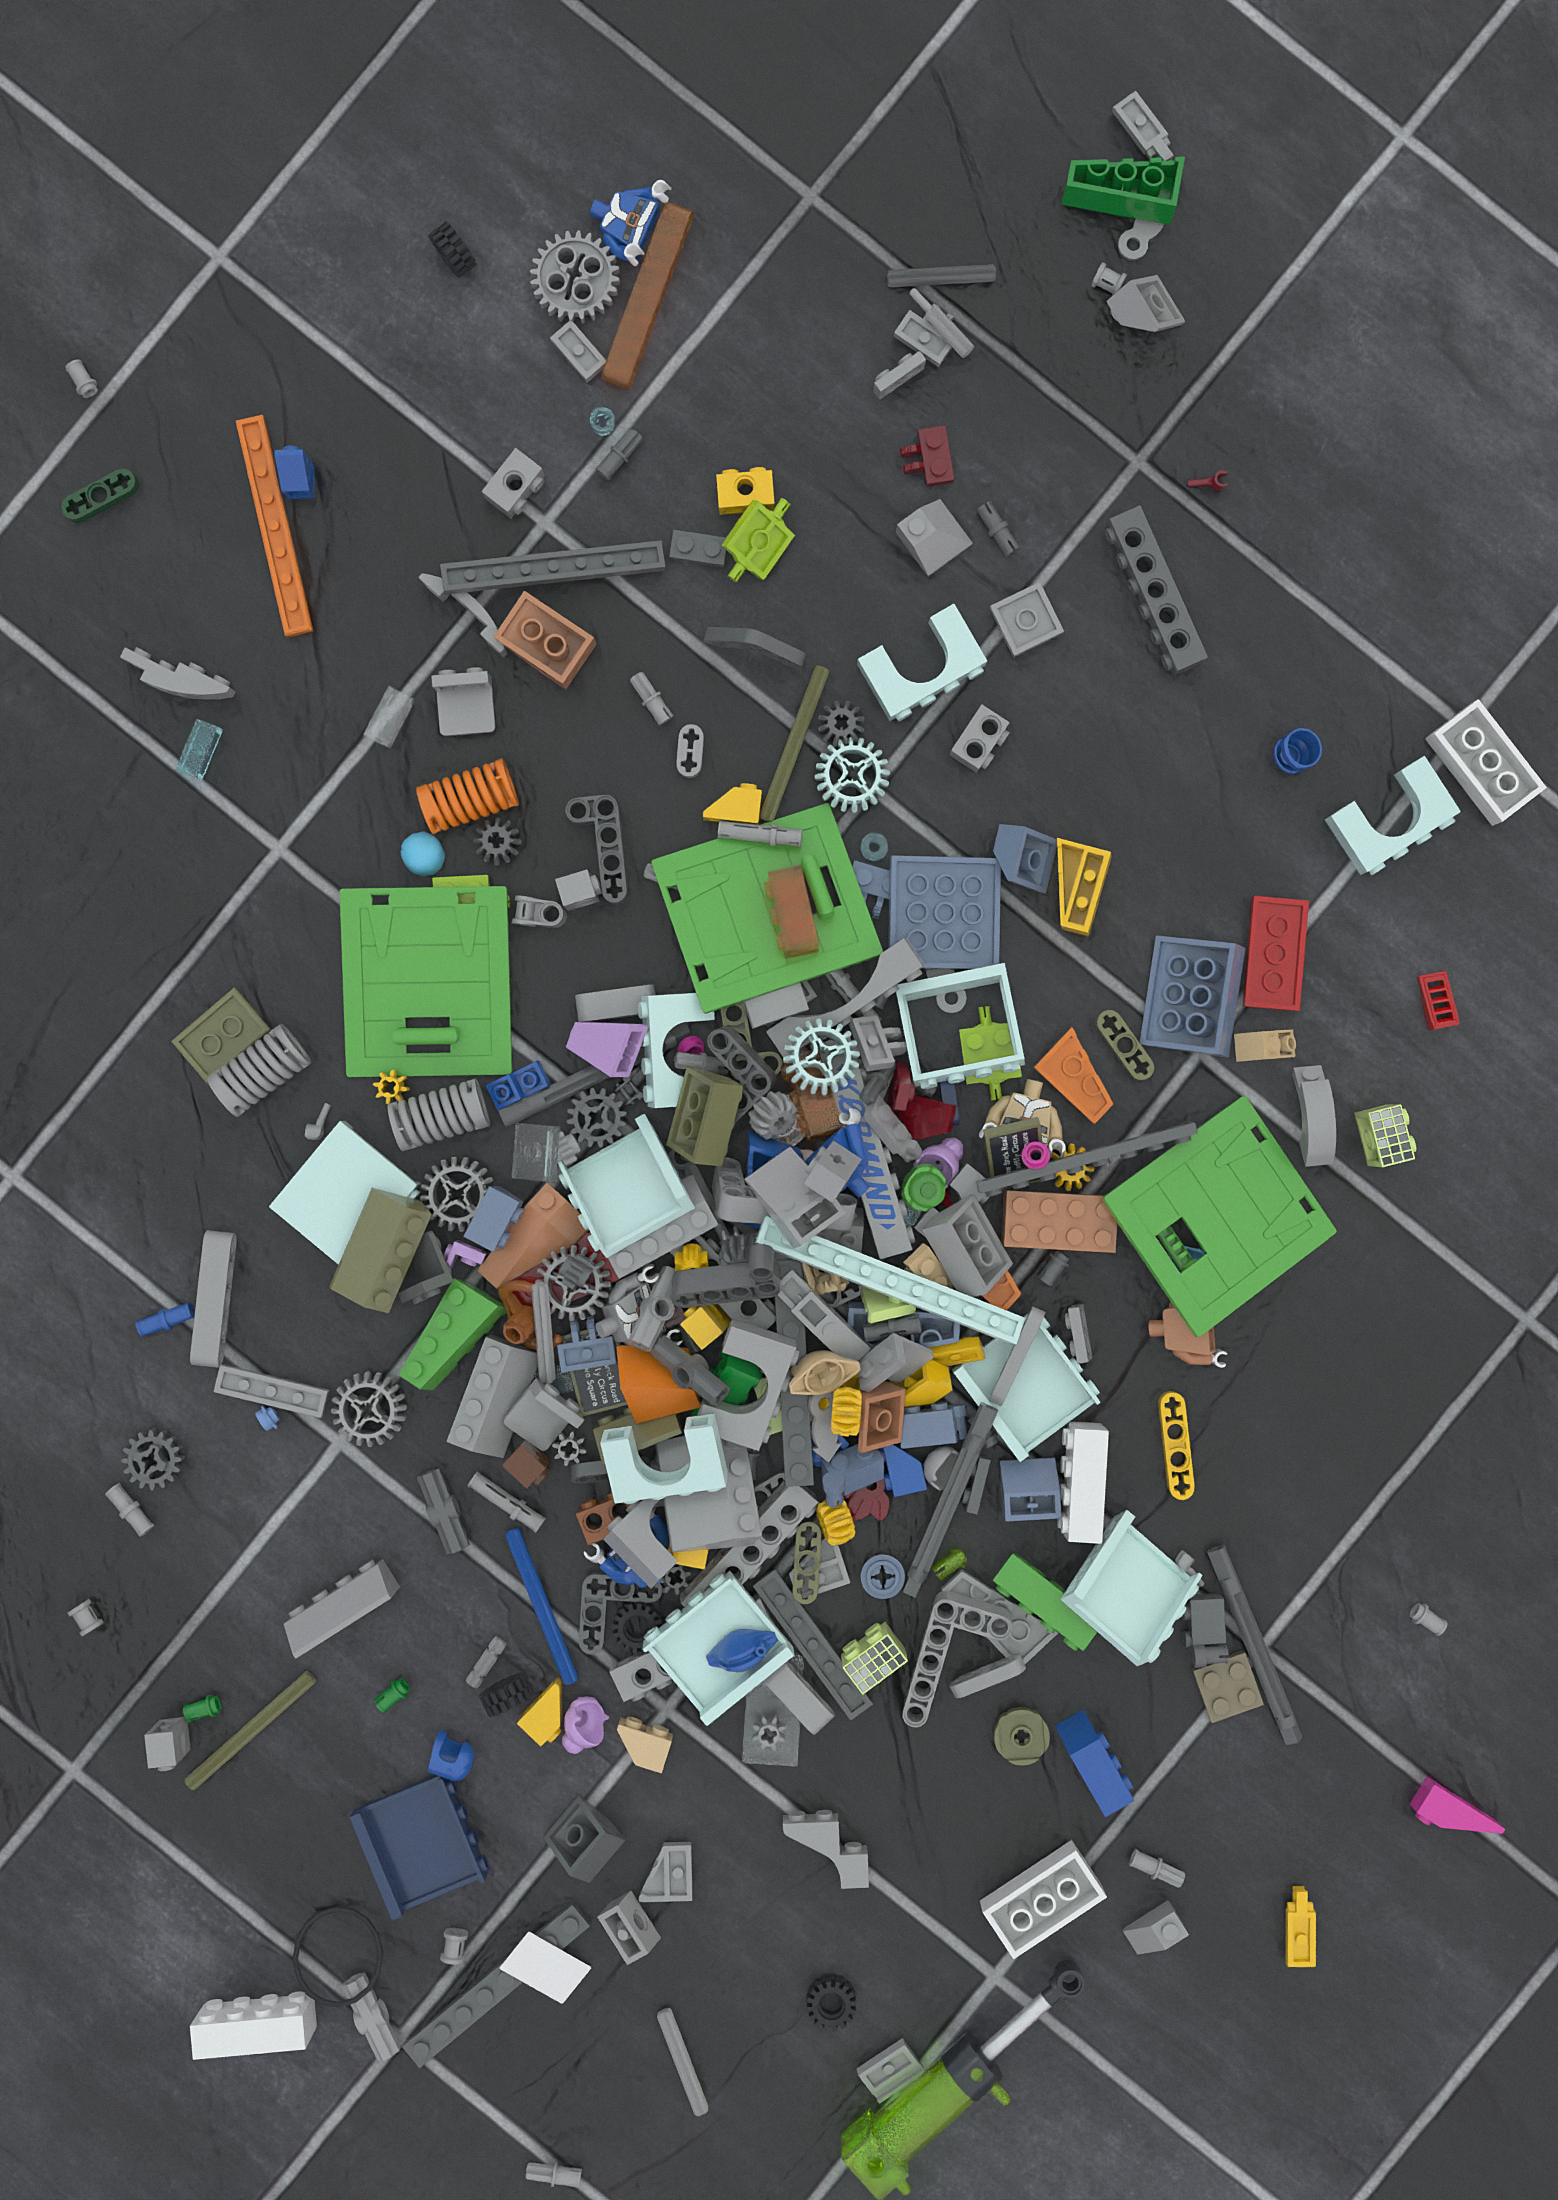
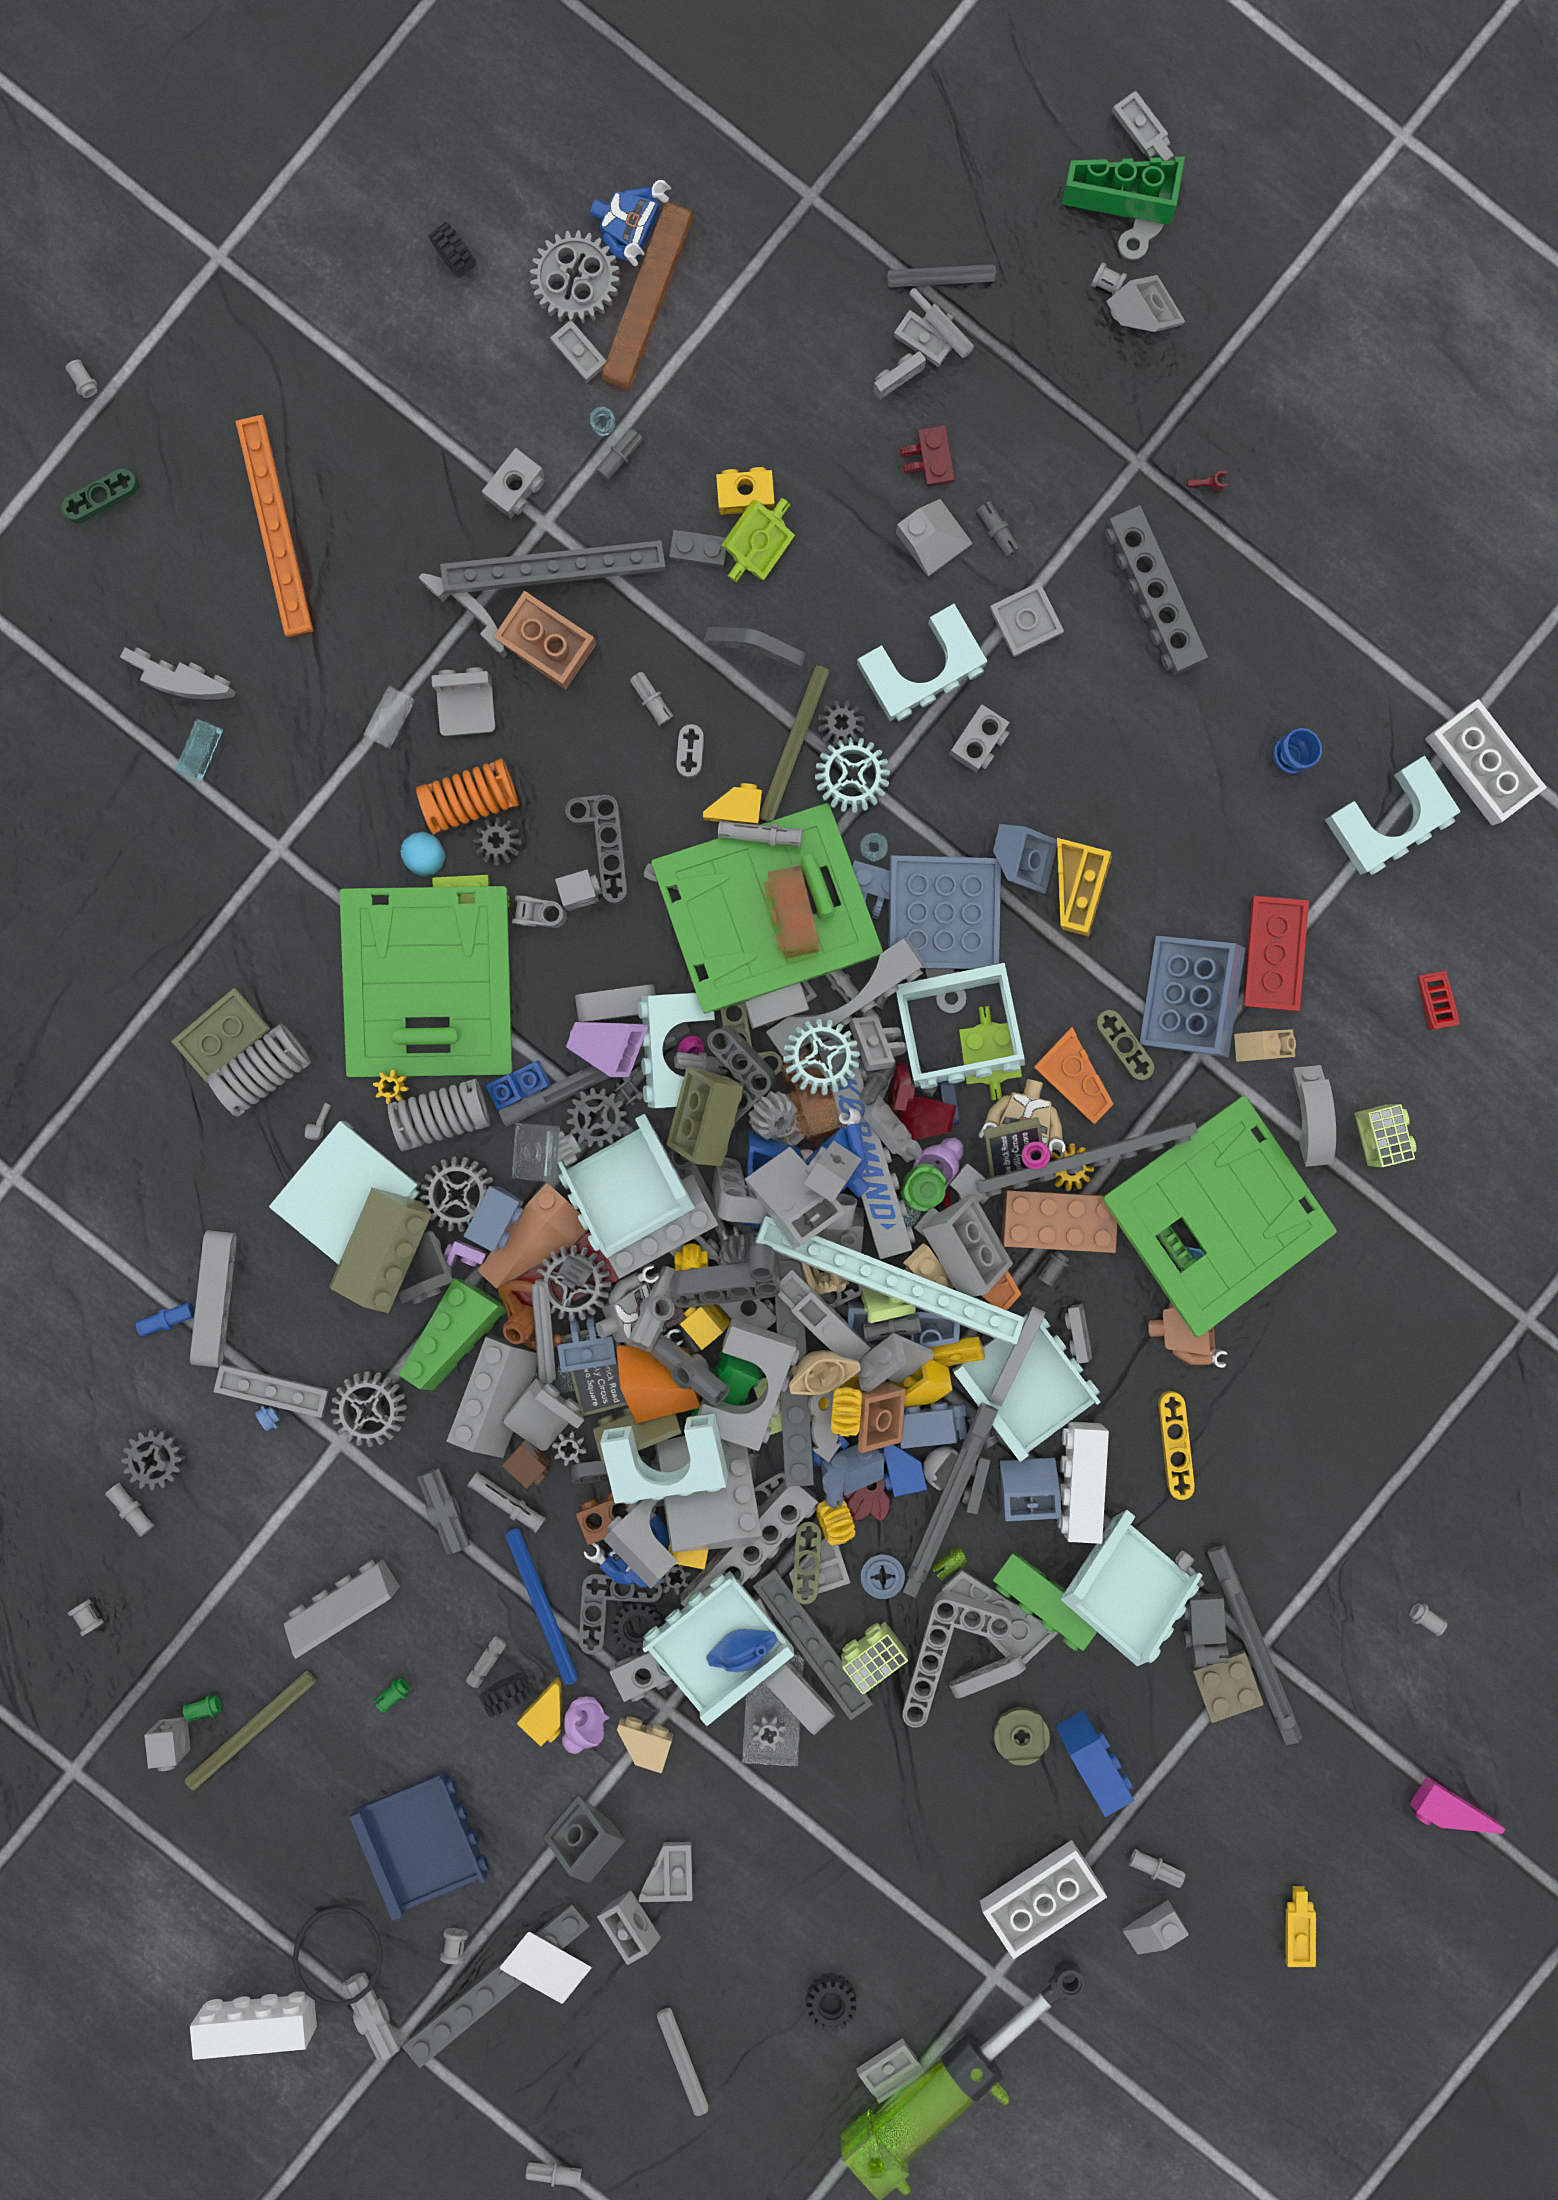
blue slope [275,446,315,499] -> none
blue helmet [428,1729,475,1781] -> none
light grey arch [783,1810,869,1889] -> none

